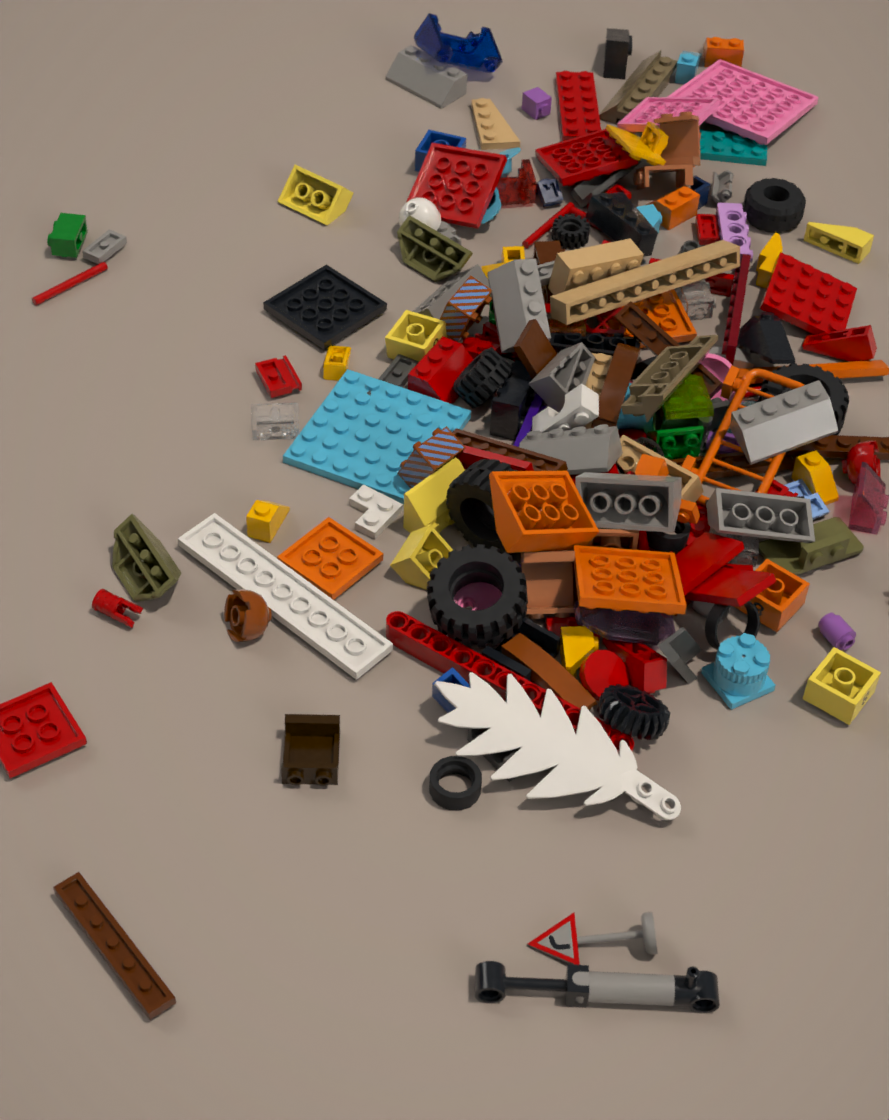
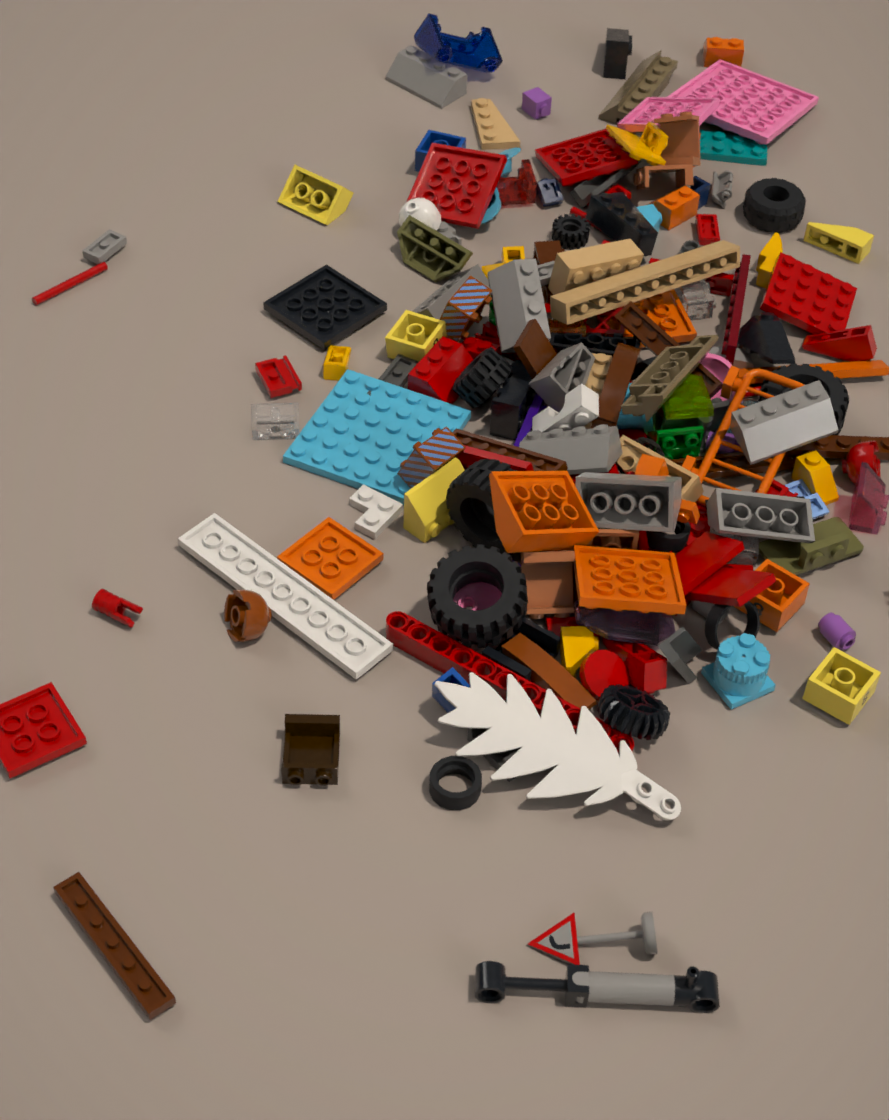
green brick [47,213,88,258] -> none
olive wedge [112,514,181,602] -> none
yellow slope [246,500,290,543] -> none
light yellow slope [390,524,453,590] -> none
red bar [522,202,575,249] -> none
red plate [556,71,601,141] -> none
medium azure slope [675,51,702,84] -> none
lavender brick [715,203,753,270] -> none

